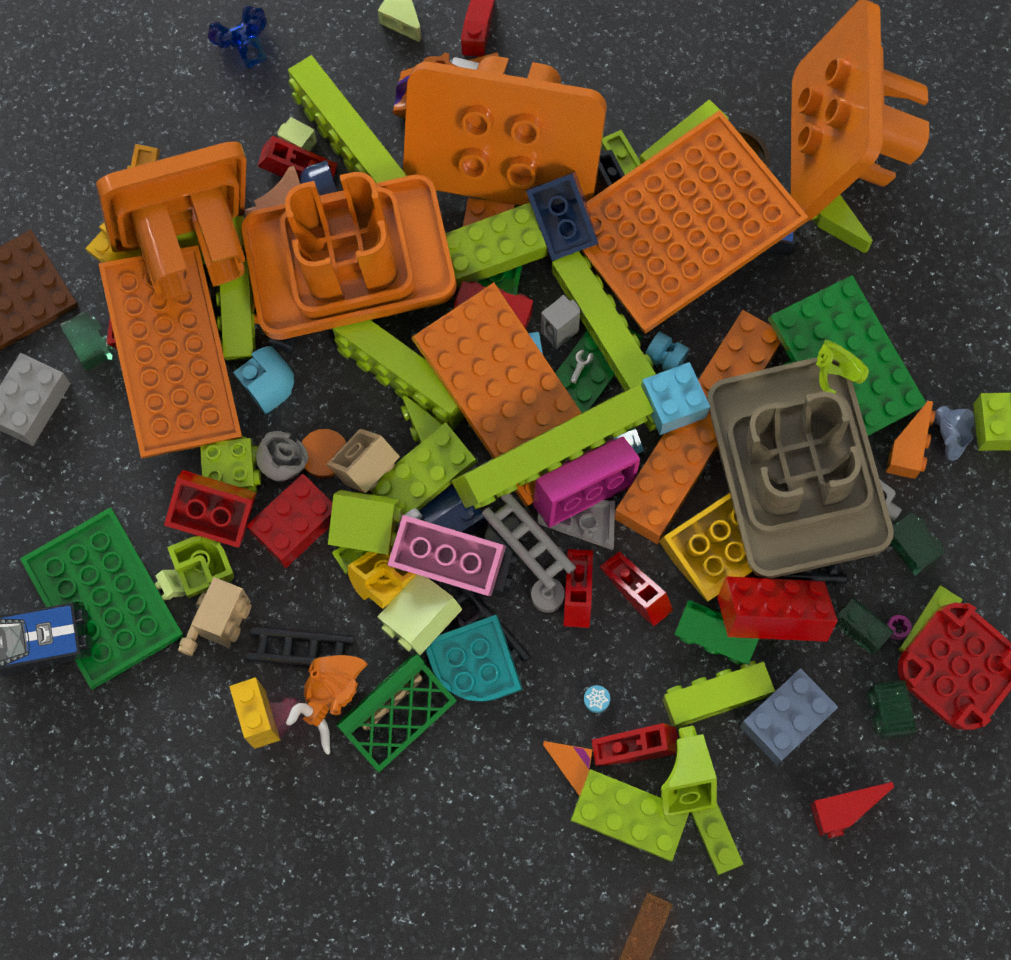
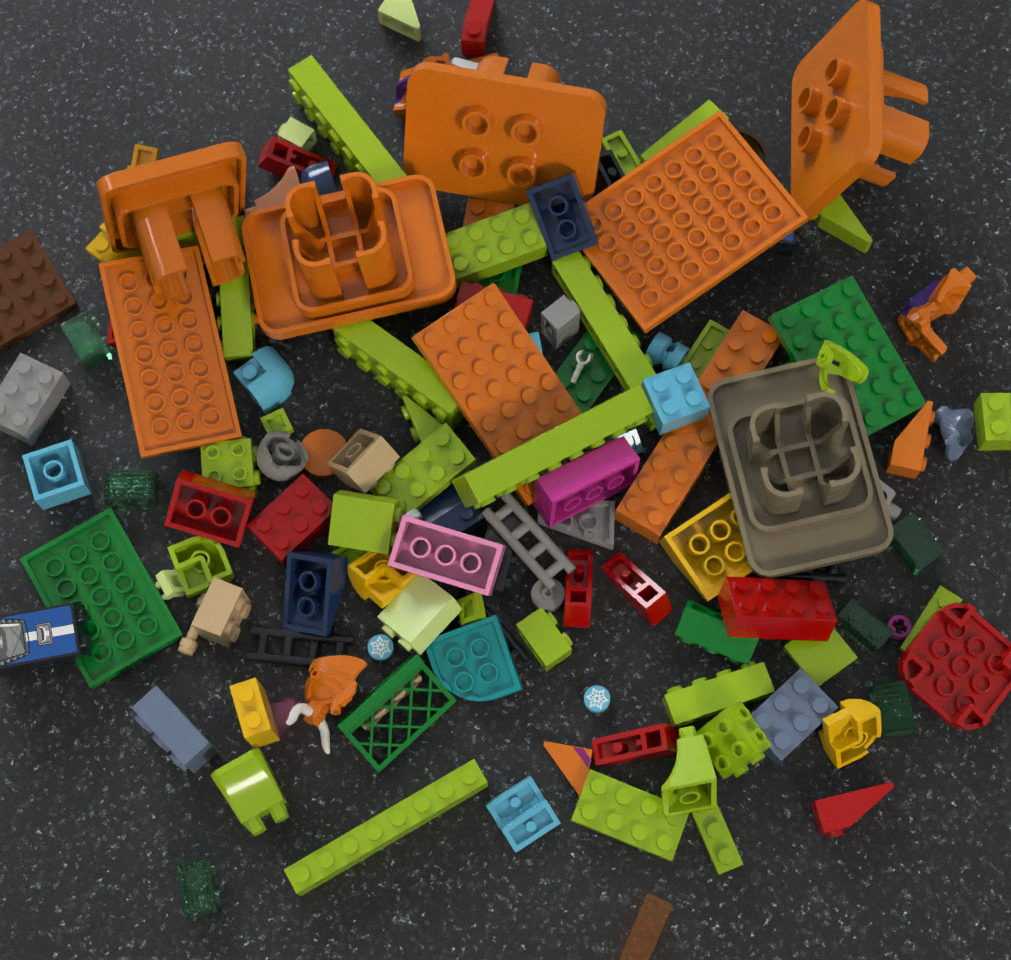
clear blue piece [208,5,267,68] -> none
none -> medium azure brick [22,439,92,510]
none -> clear green brick [103,470,159,510]
none -> sand blue brick [132,686,218,774]
none -> clear green brick [176,857,223,920]
none -> lime hips [210,748,289,836]
none -> lime plate [260,408,294,434]
none -> dark blue slope [282,549,348,637]
none -> lime brick [284,759,488,896]
none -> medium azure tile [368,634,394,662]
none -> lime plate [457,593,486,625]
none -> medium azure slope [485,775,561,853]
none -> lime brick [516,607,573,672]
none -> lime plate [680,319,730,379]
none -> lime brick [696,701,772,779]
none -> lime tile [783,629,858,687]
none -> yellow brick [819,699,882,769]
none -> orange hips [898,267,977,362]

